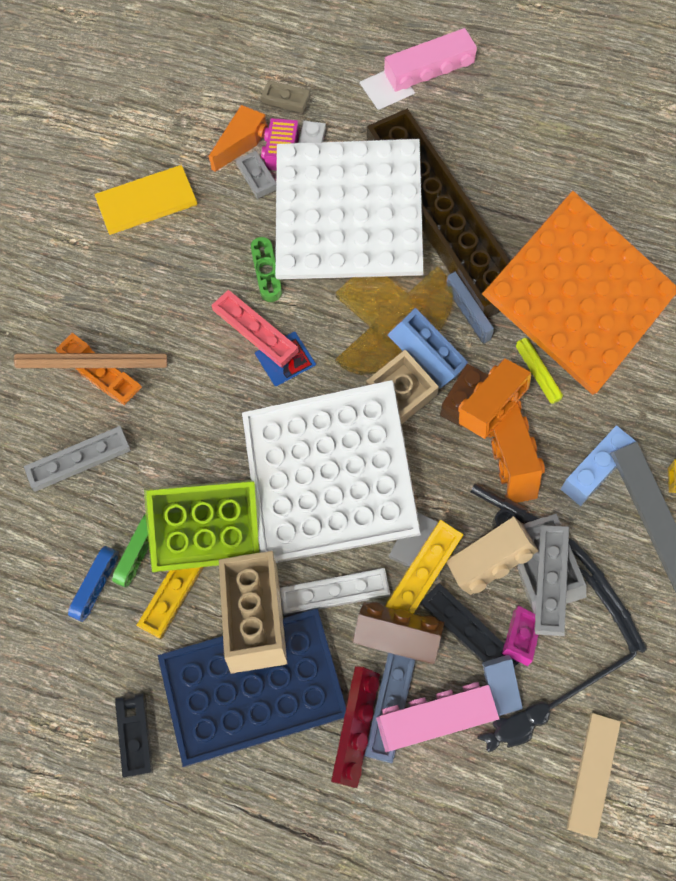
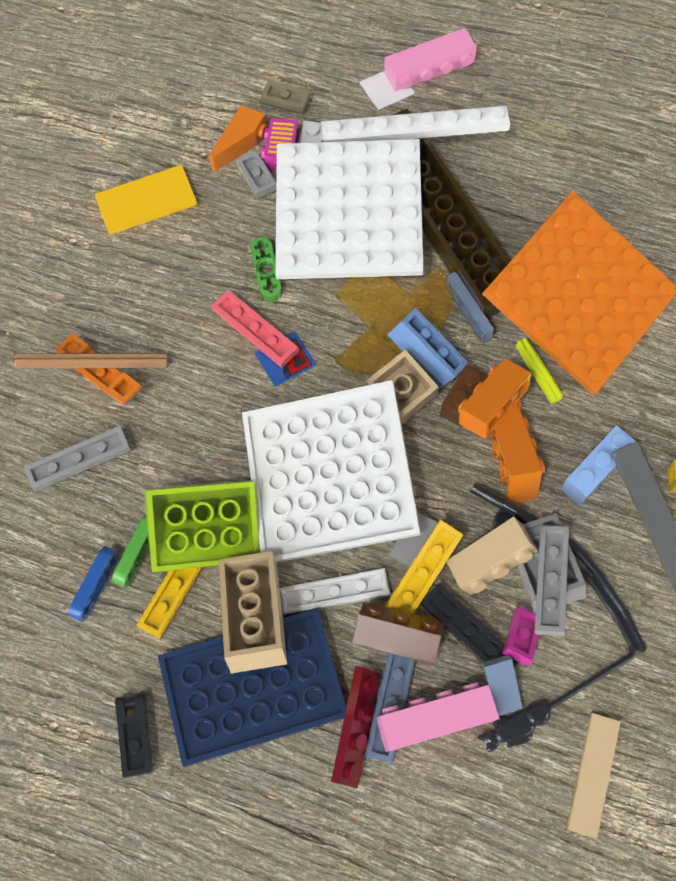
none -> white plate [321,106,510,142]

